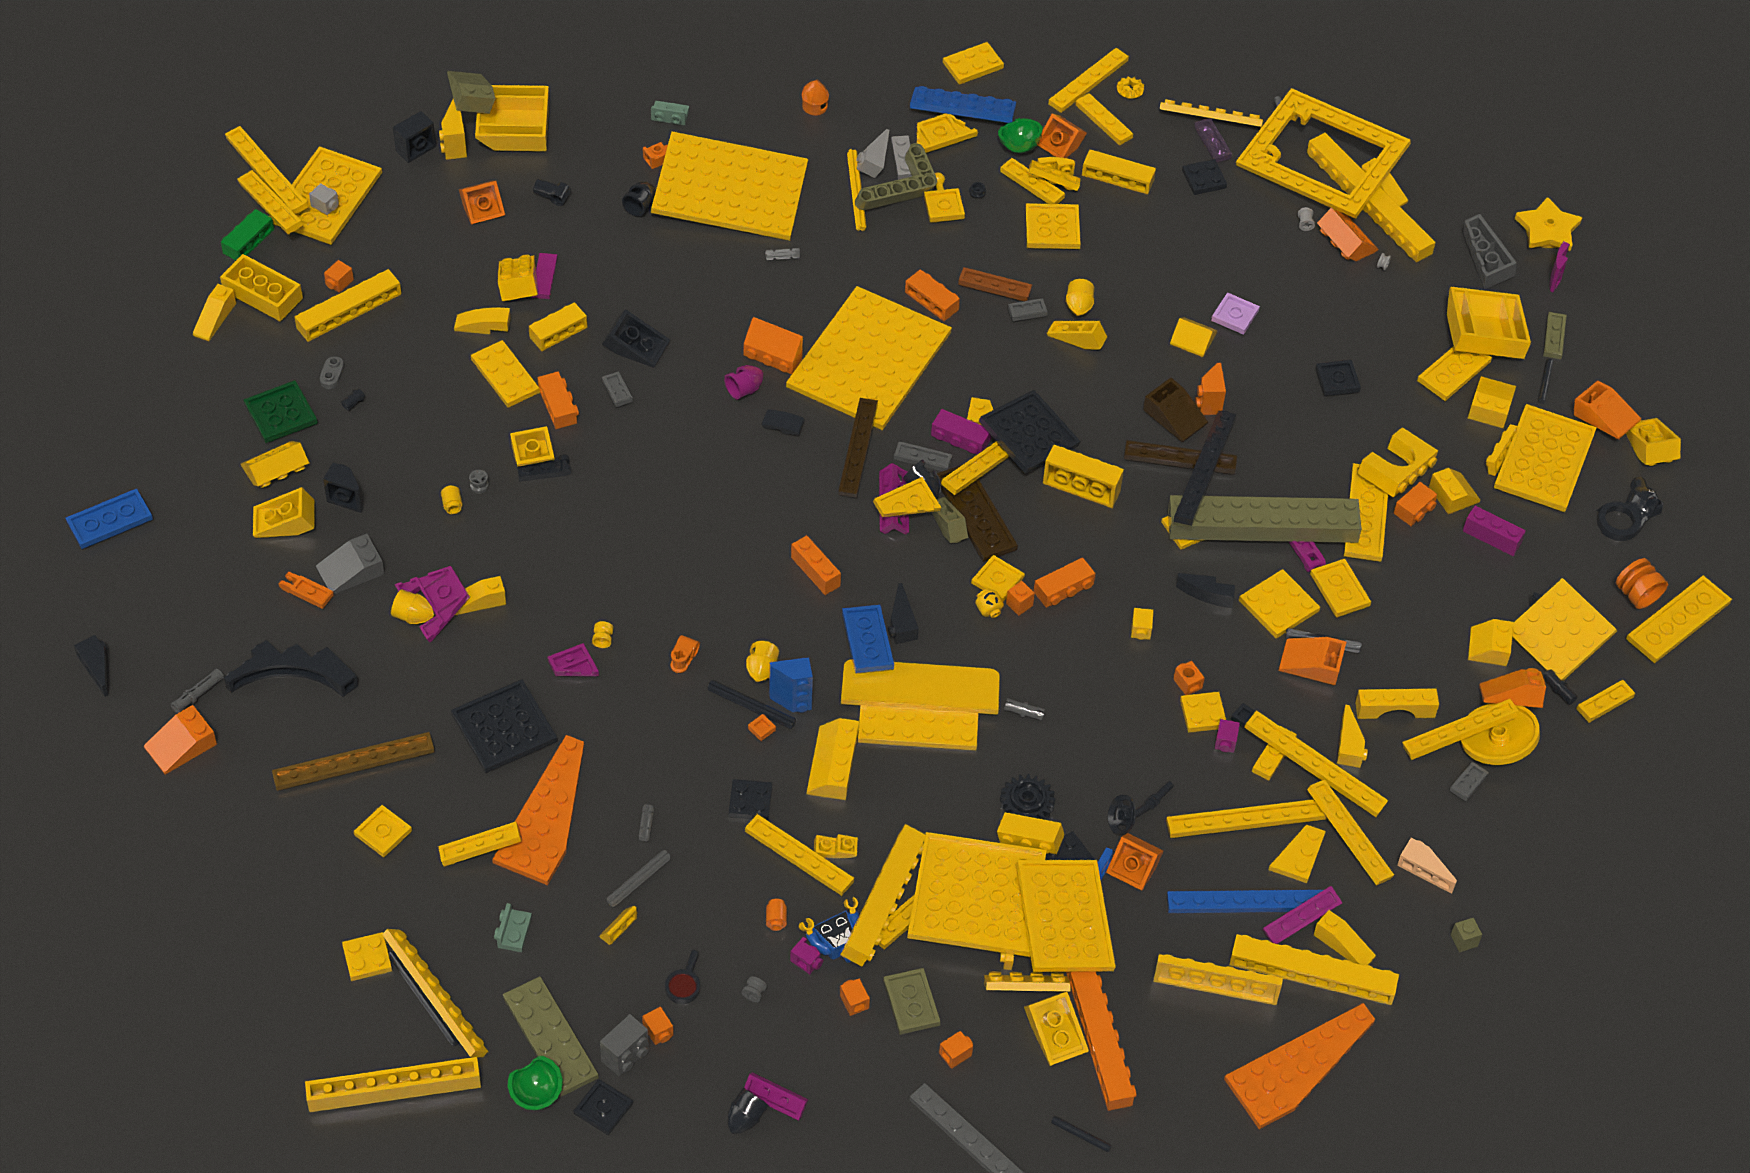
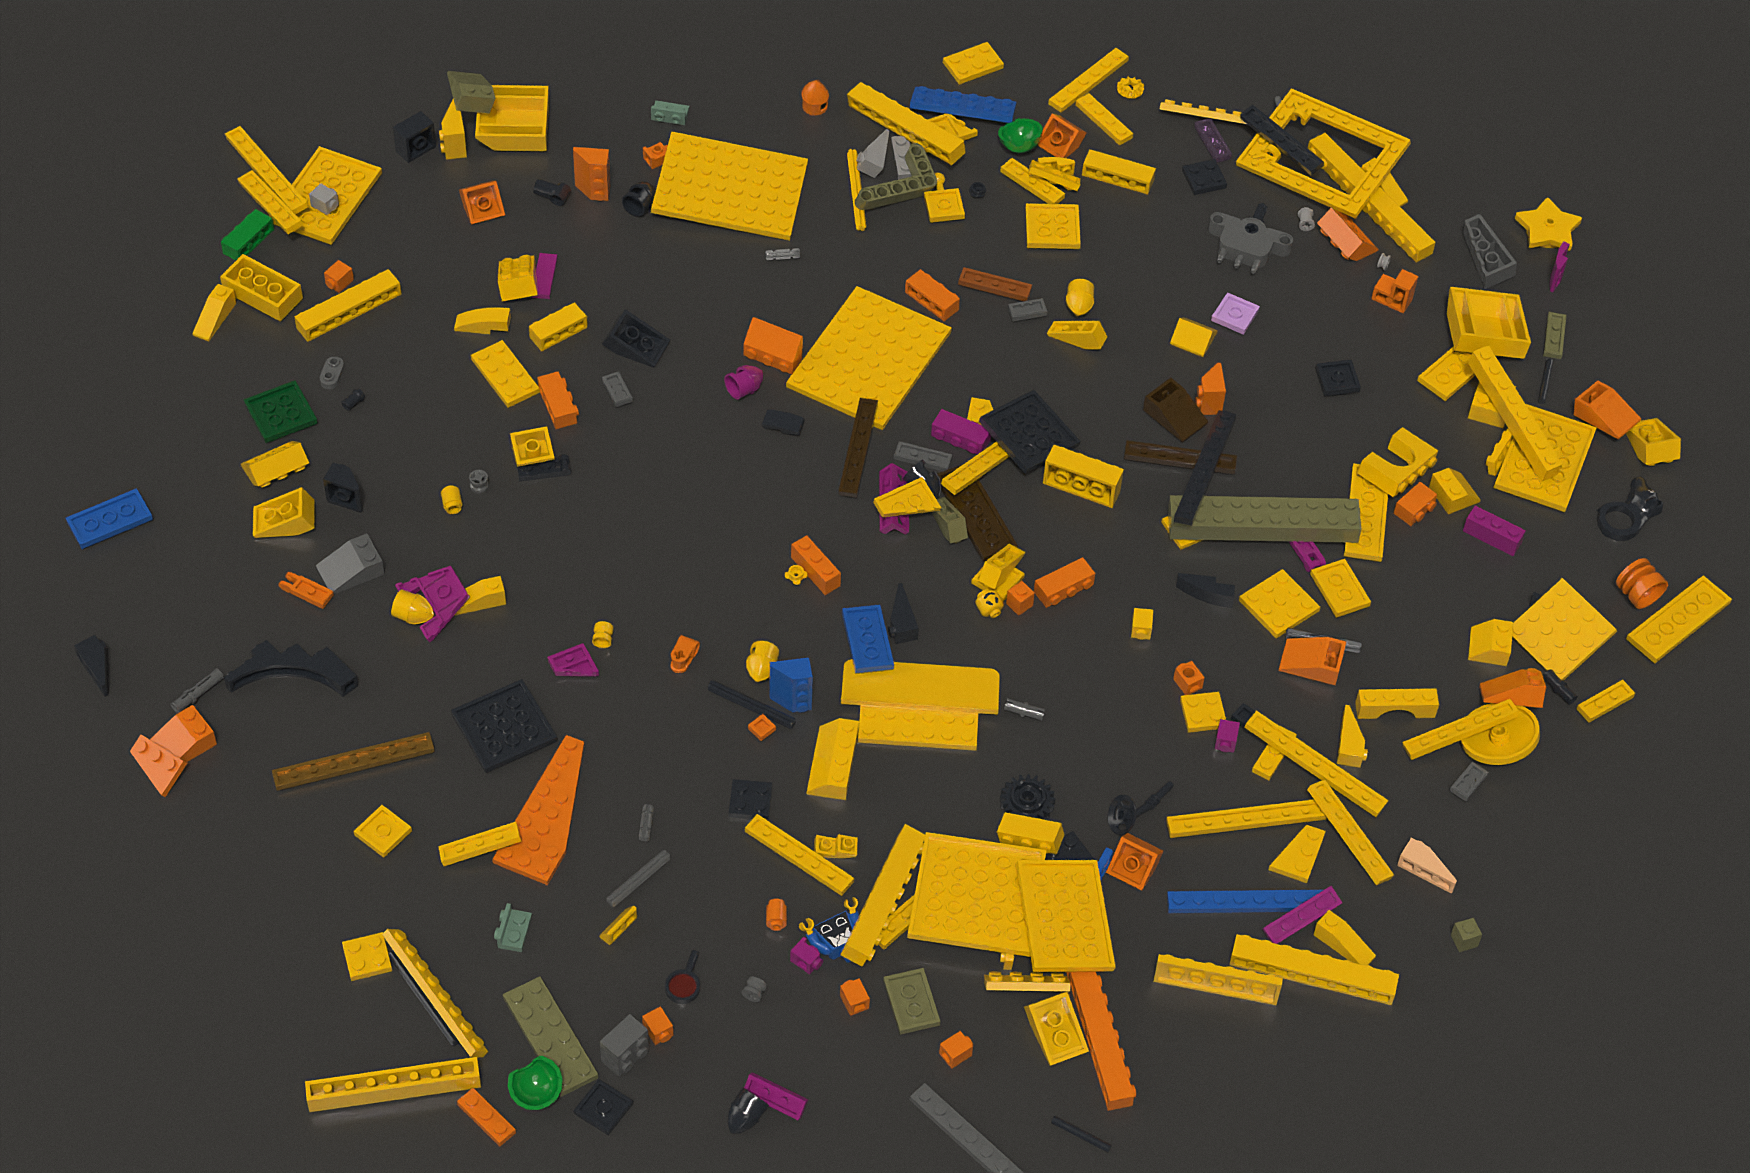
orange wing [1224,1003,1375,1129] -> none
none -> orange wing [130,735,187,797]
none -> orange plate [457,1088,516,1146]
none -> orange slope [573,147,611,201]
none -> yellow plate [785,565,808,585]
none -> yellow brick [847,82,966,165]
none -> yellow slope [978,544,1025,589]
none -> dark grey piece [1208,203,1293,274]
none -> black plate [1240,104,1324,176]
none -> orange brick [1372,269,1418,313]
none -> yellow brick [1468,345,1563,481]

